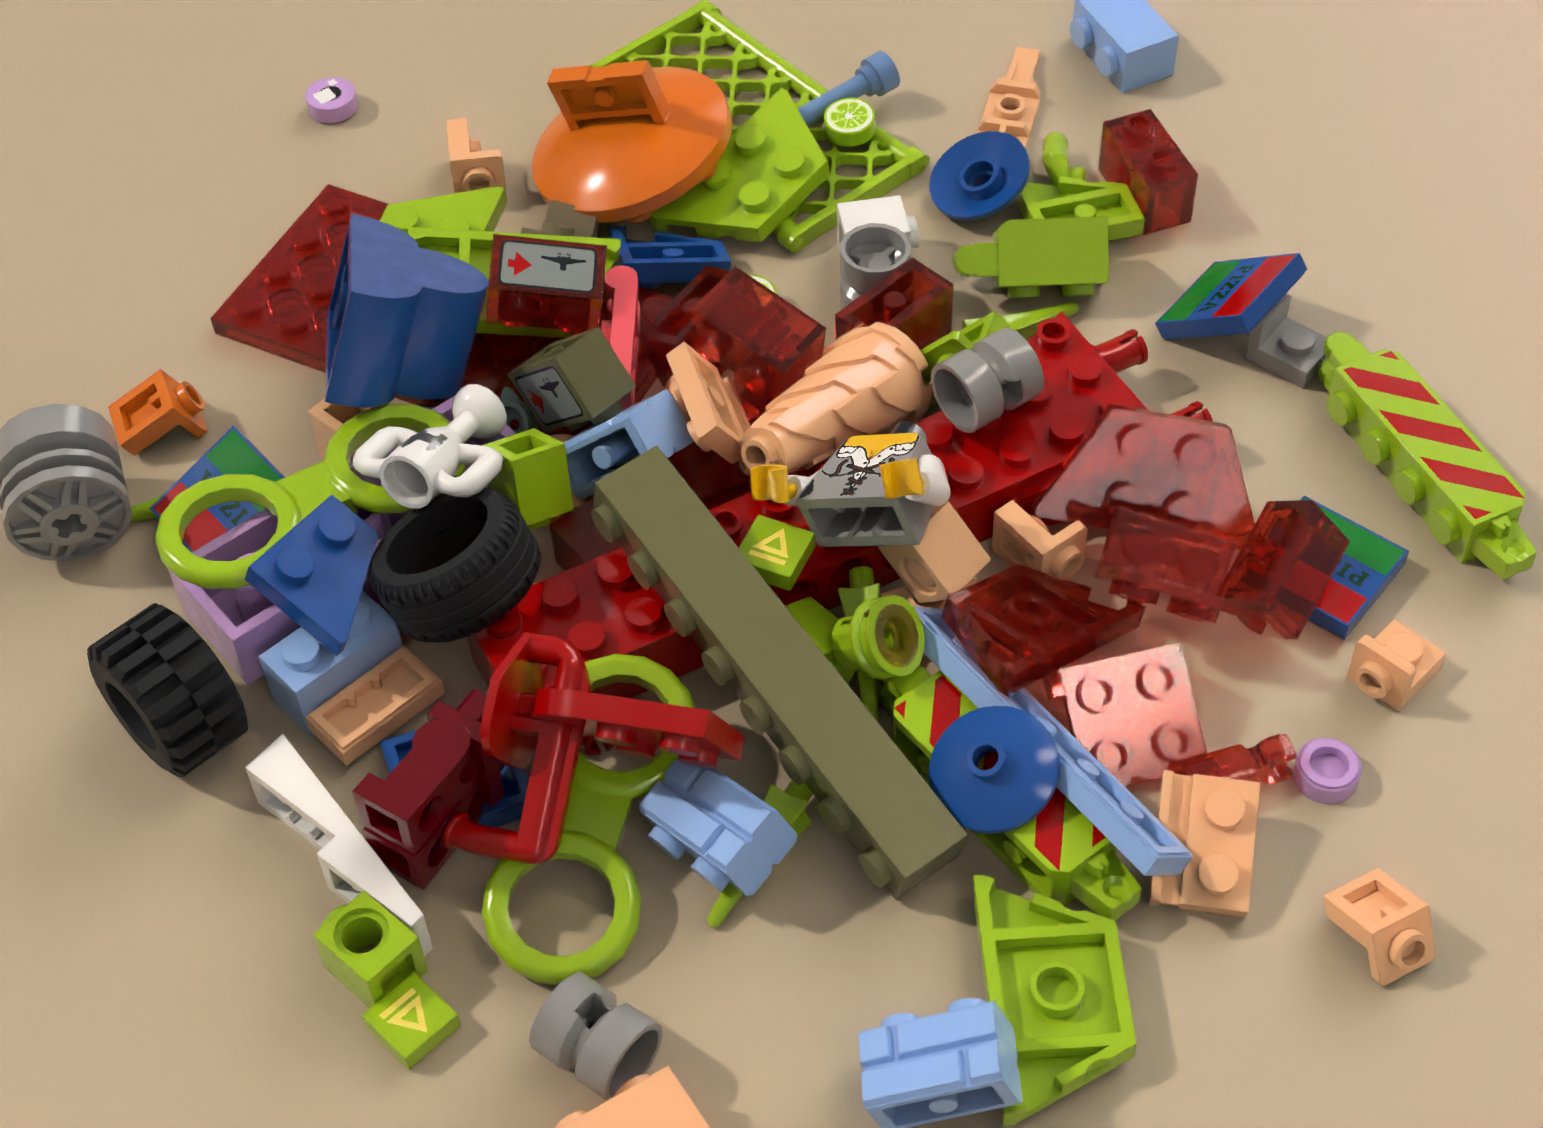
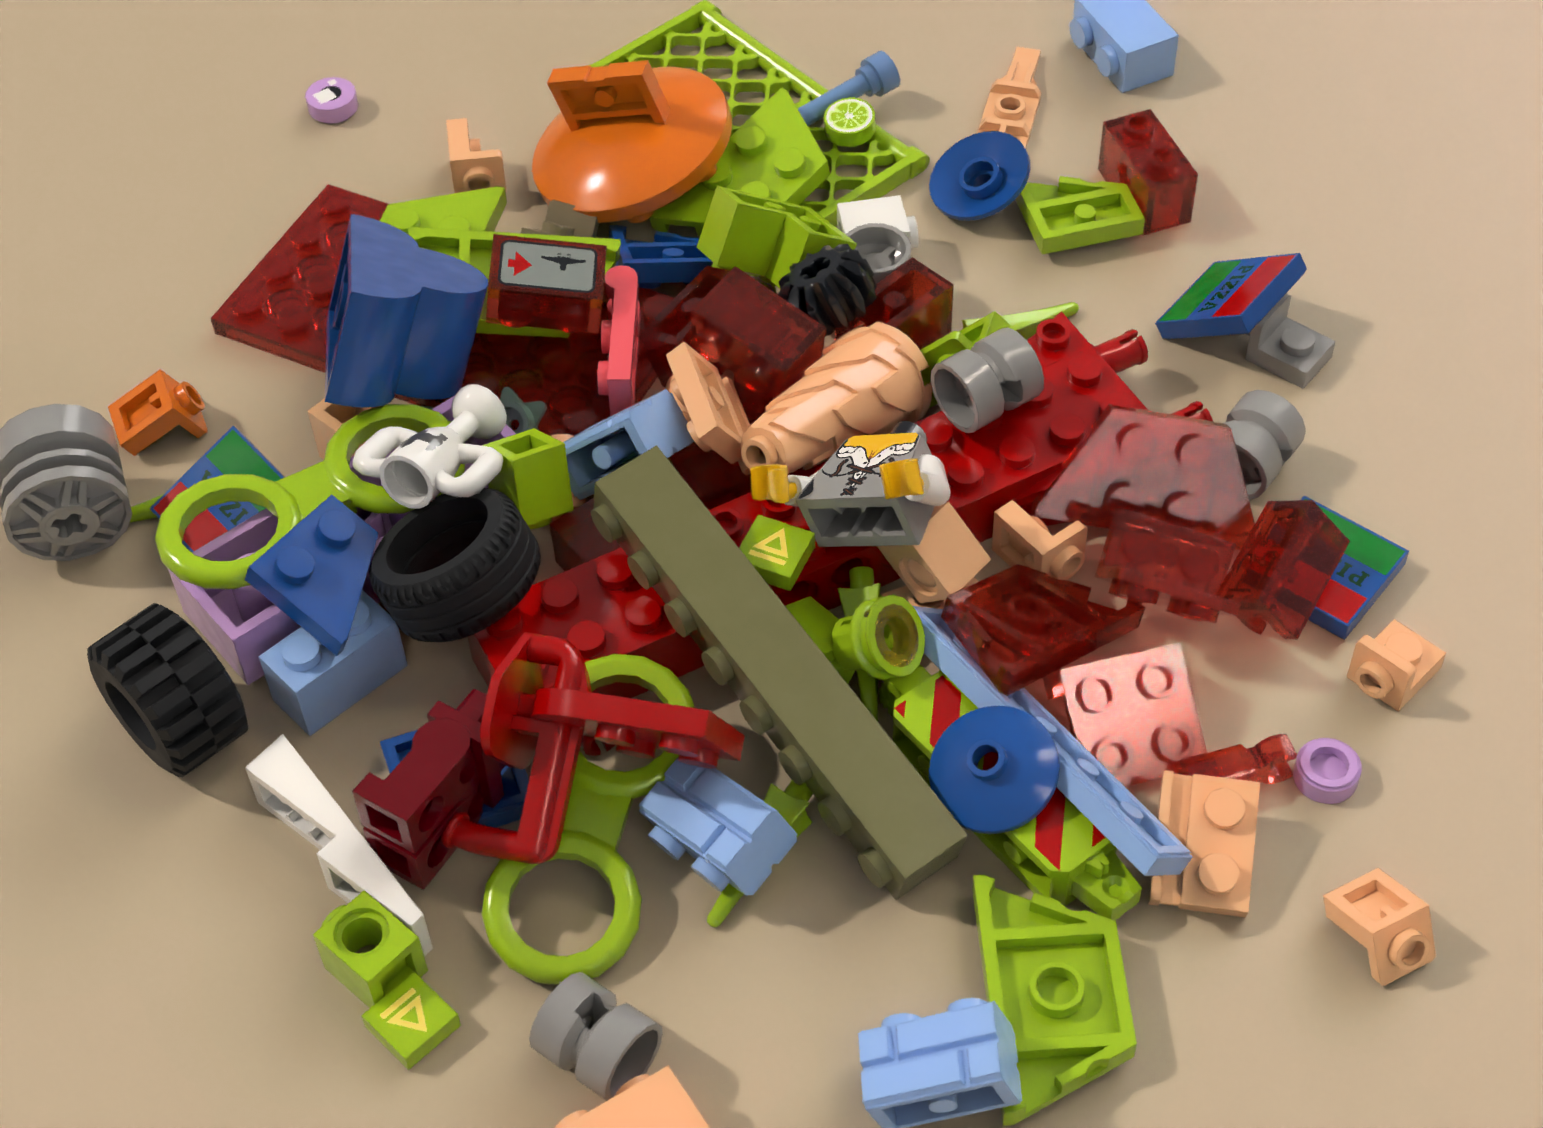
light nougat plate [305,646,445,766] -> none
olive brick [507,327,637,432] -> none
lime hinge [951,216,1109,298] -> none
lime arm [1042,132,1086,186] -> none
lime hinge [1318,331,1537,580] -> none
none -> lime brick [696,186,857,289]
none -> black gear [778,244,877,337]
none -> light grey wheel [1199,390,1306,500]

